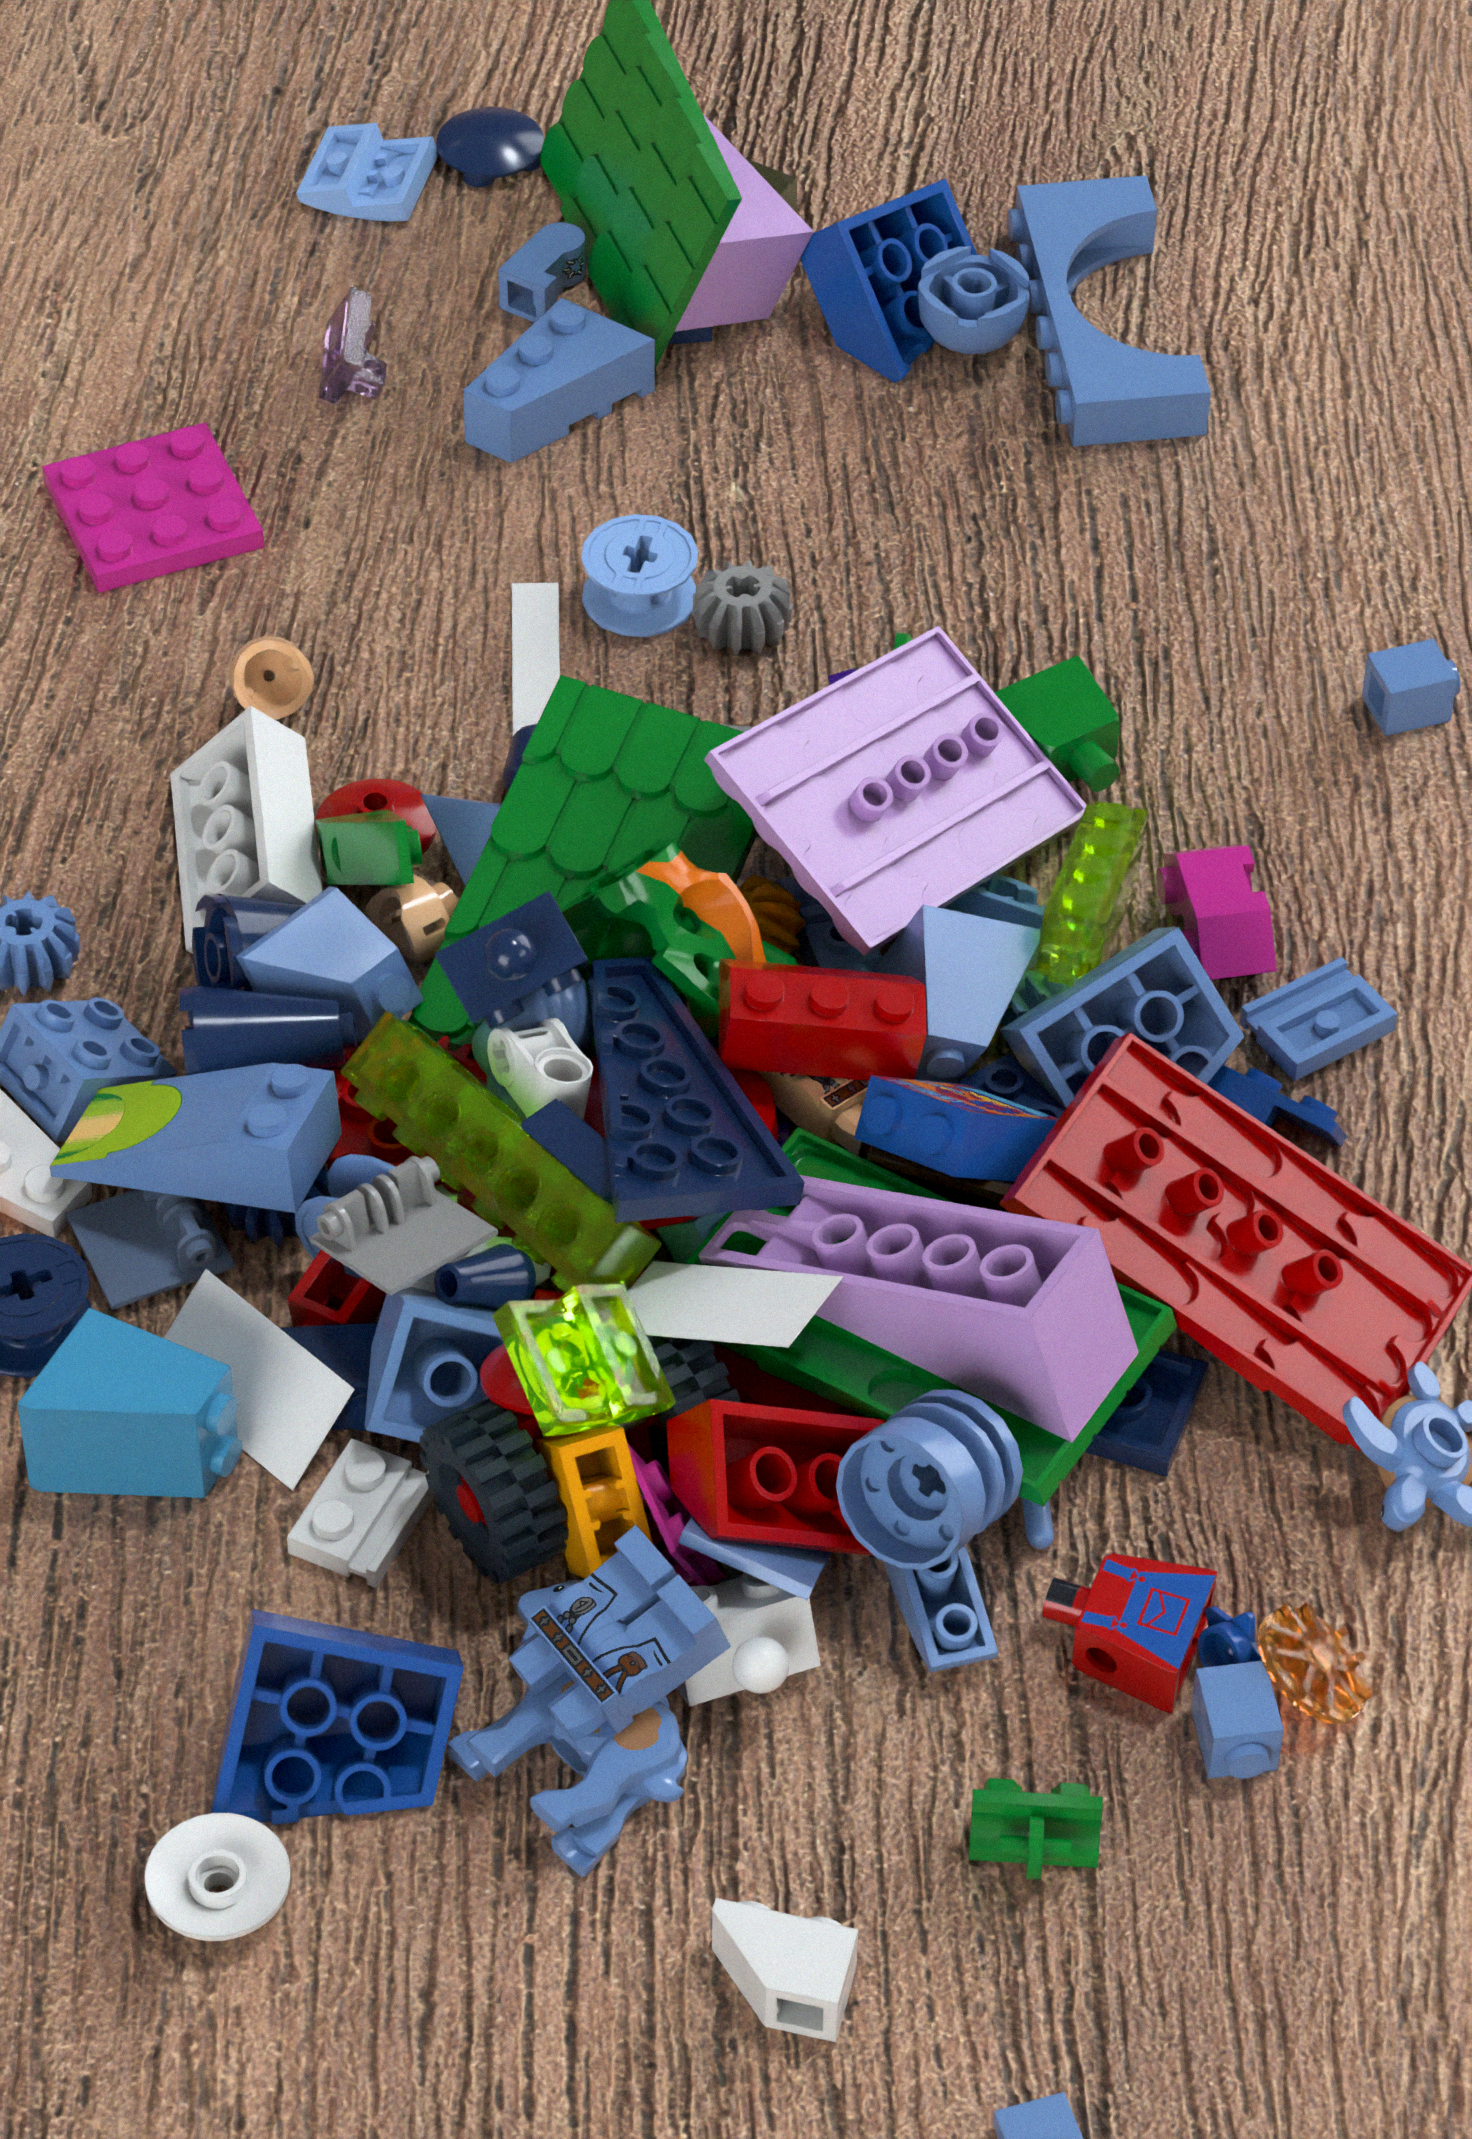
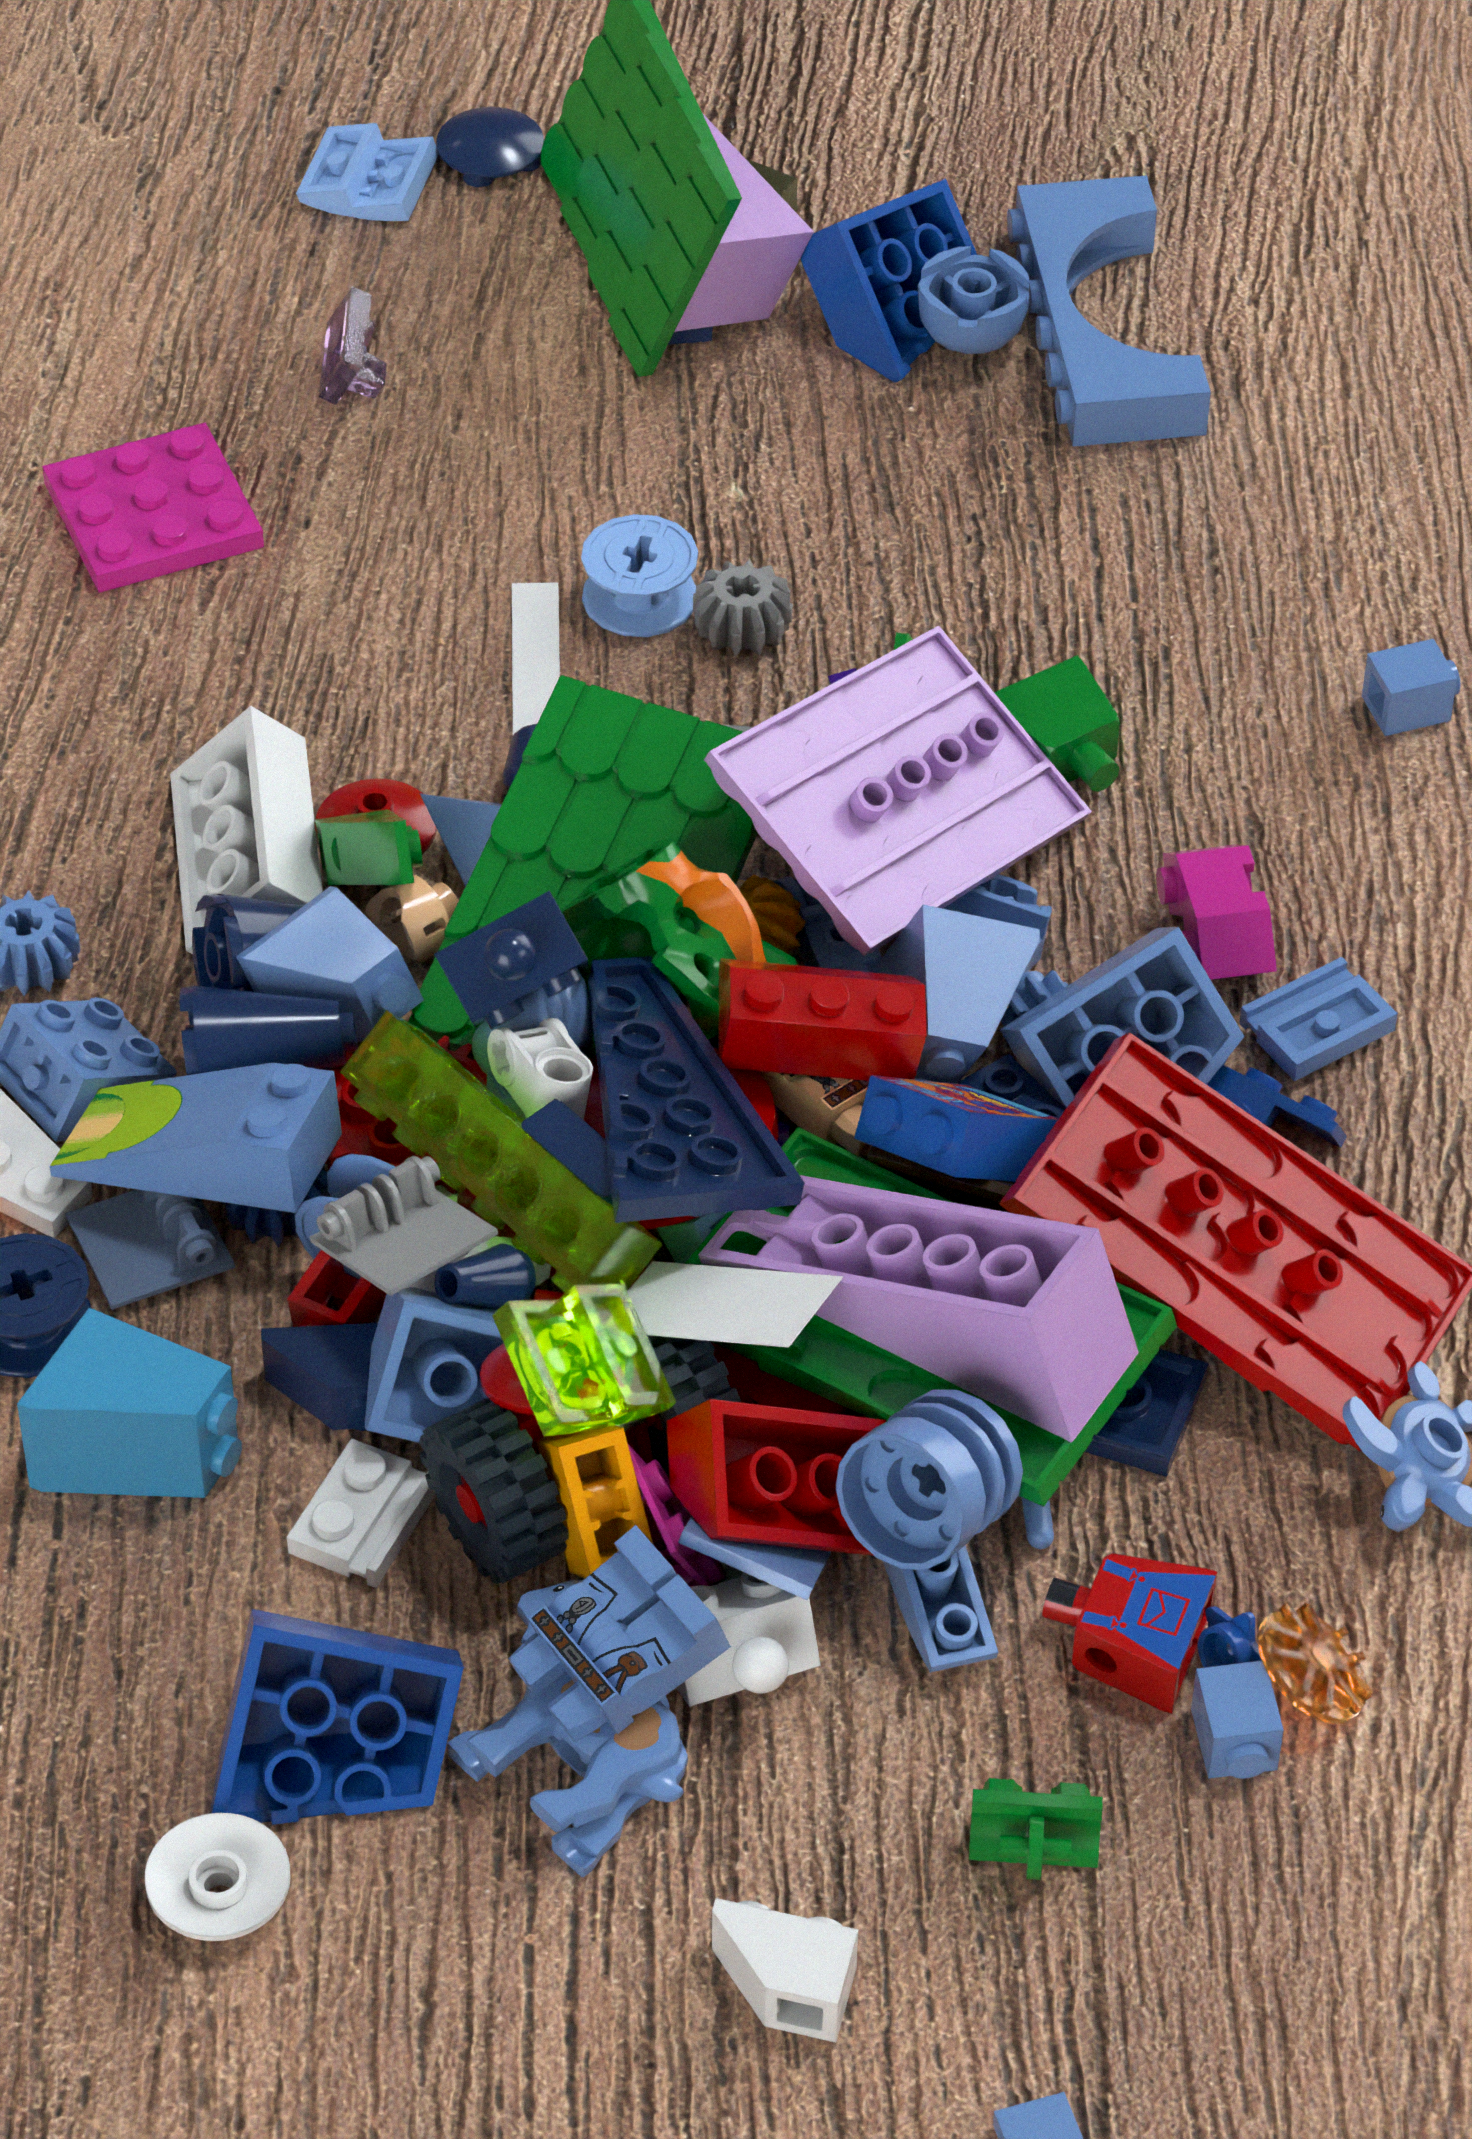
white sticker [164,1269,355,1491] -> none
light nougat piece [229,636,314,720] -> none
medium blue wedge [463,297,655,463] -> none
medium blue leg [498,222,585,323] -> none
clear neon green hinge [1036,801,1148,986] -> none

